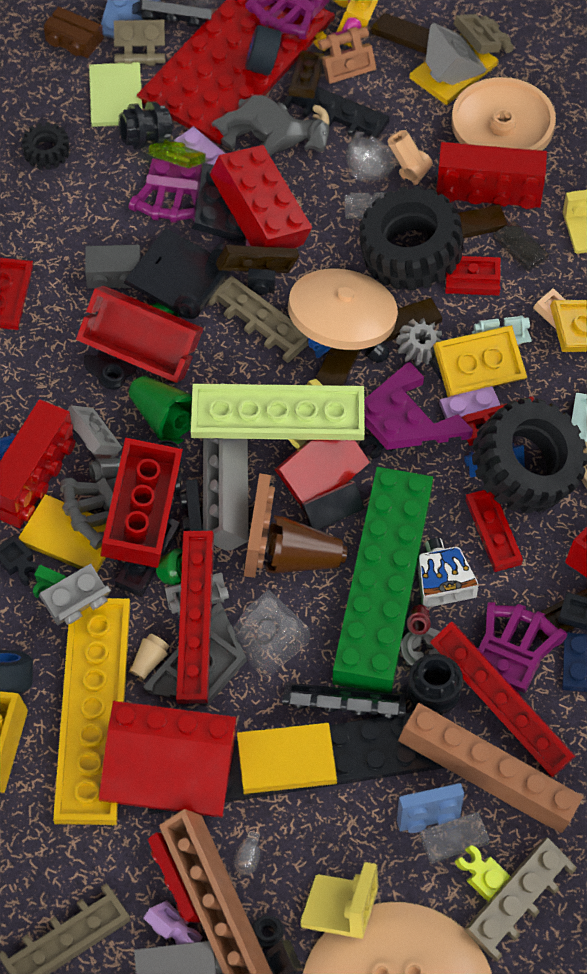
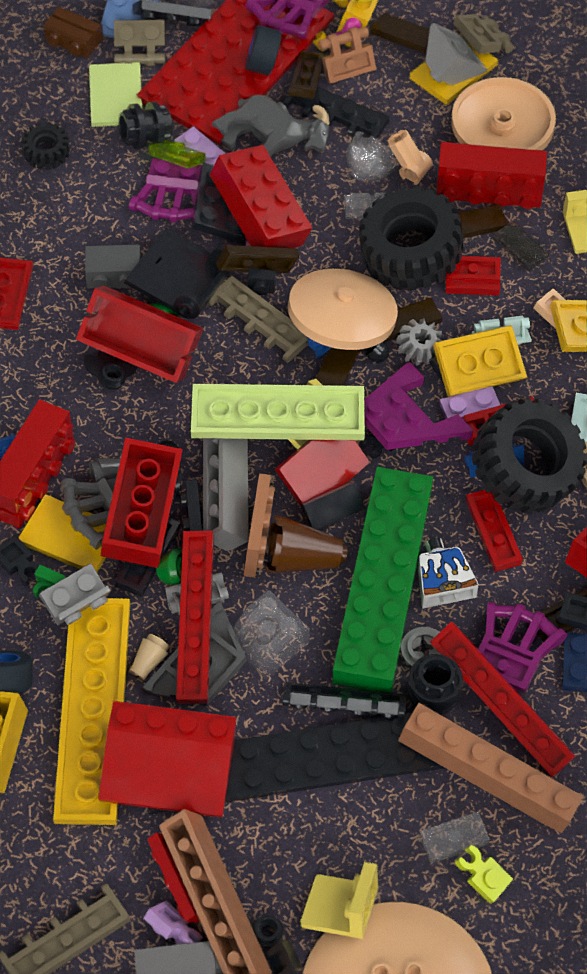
light grey bracket [68,405,122,458] -> none
green cone [129,376,192,444] -> none
clear cylinder [233,831,261,876] -> none
yellow tile [237,723,337,794] -> none
medium blue plate [397,783,464,833] -> none
dark red pin [407,604,431,635] -> none
dark tan hinge [464,838,576,962] -> none

